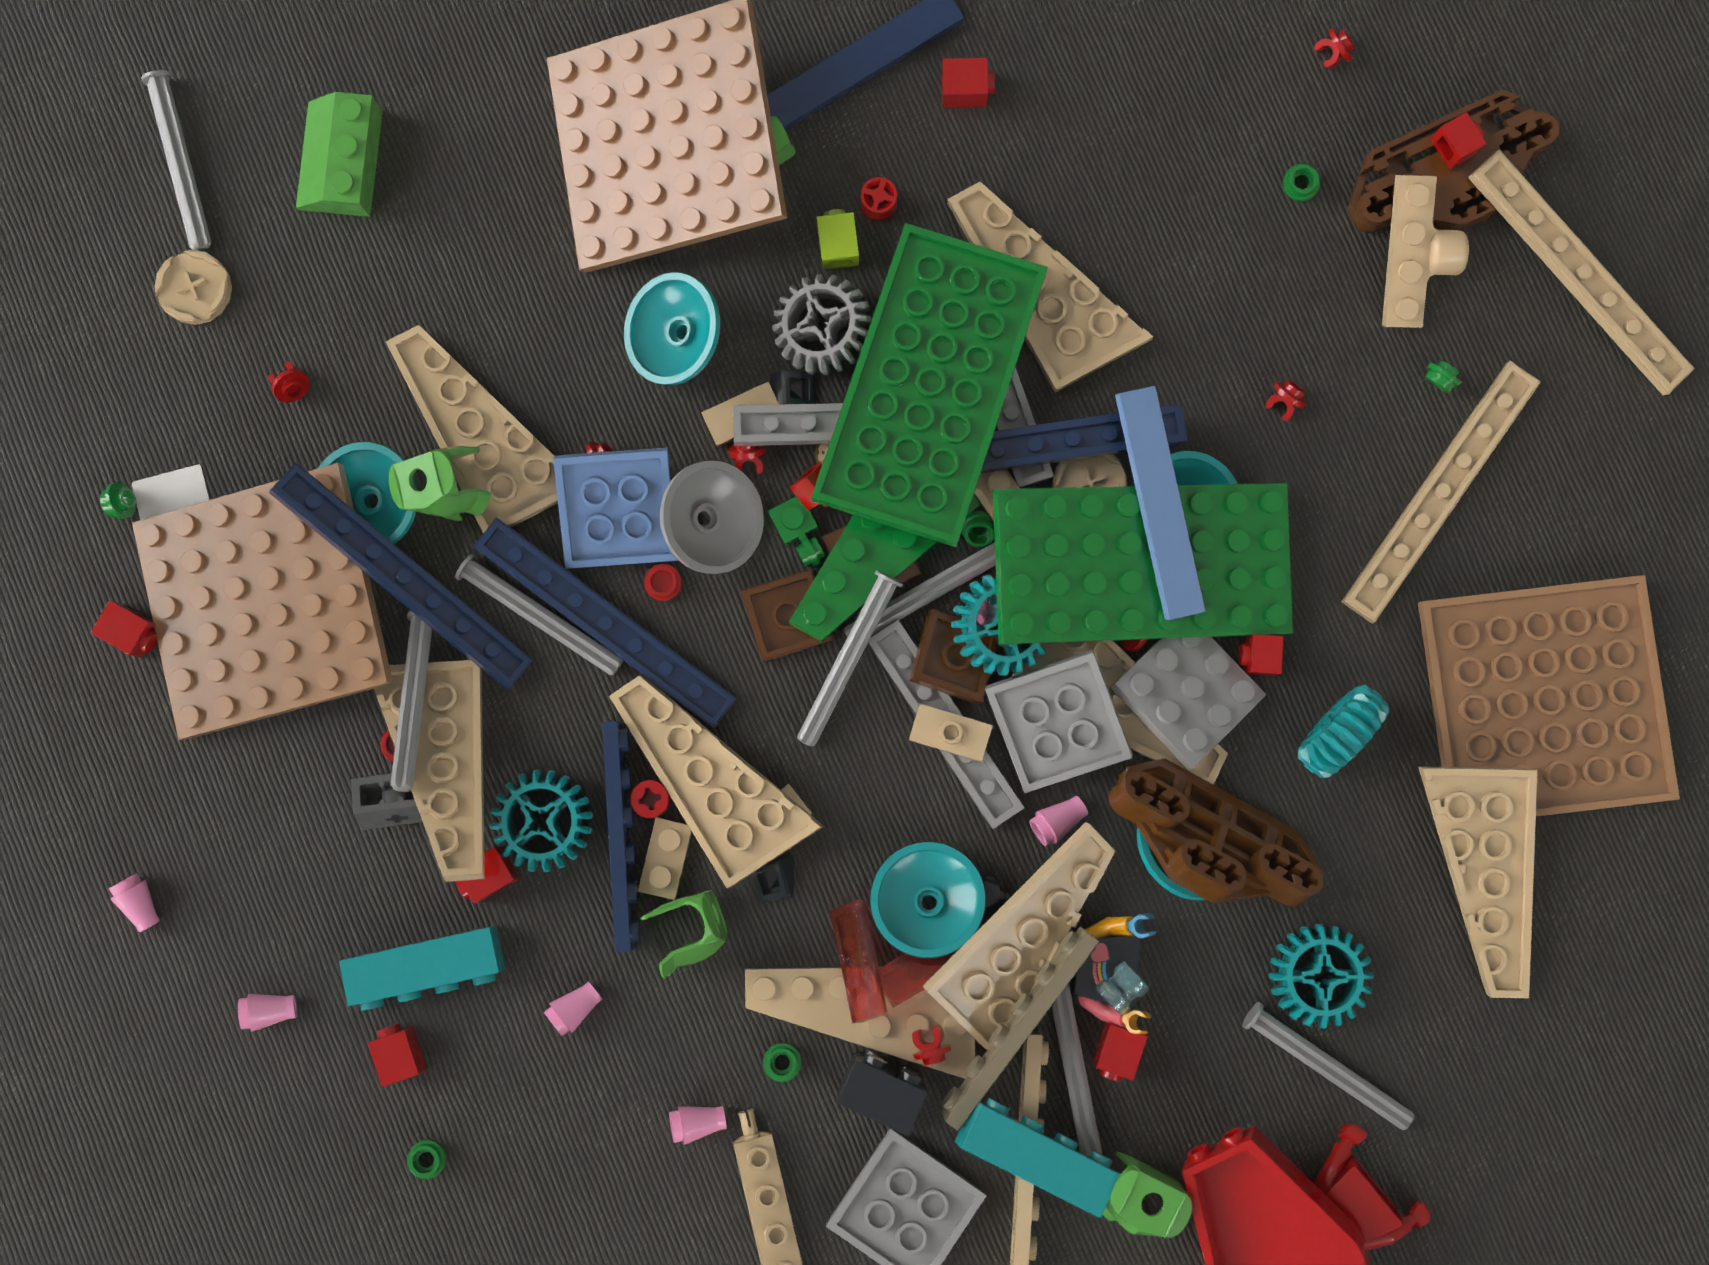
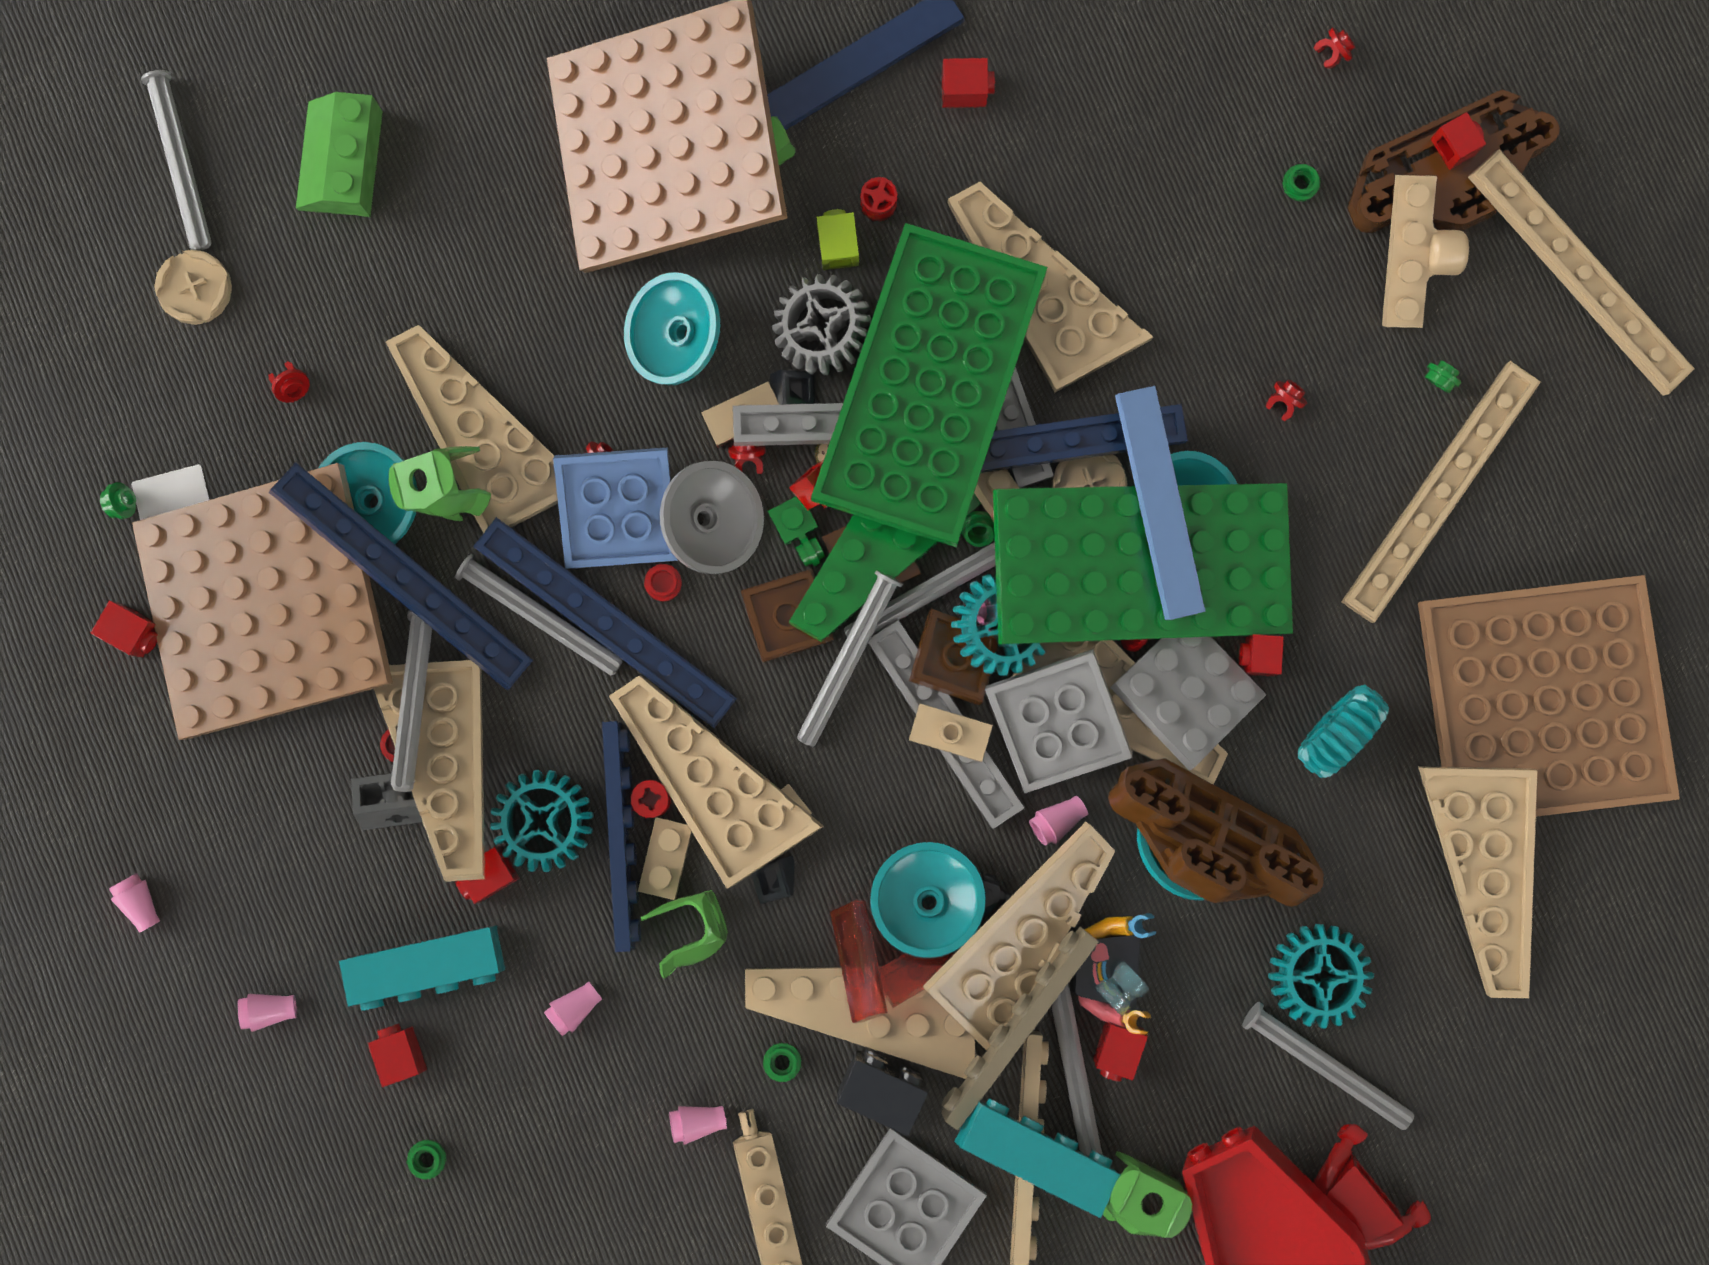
red plate [912,1025,952,1066] -> none

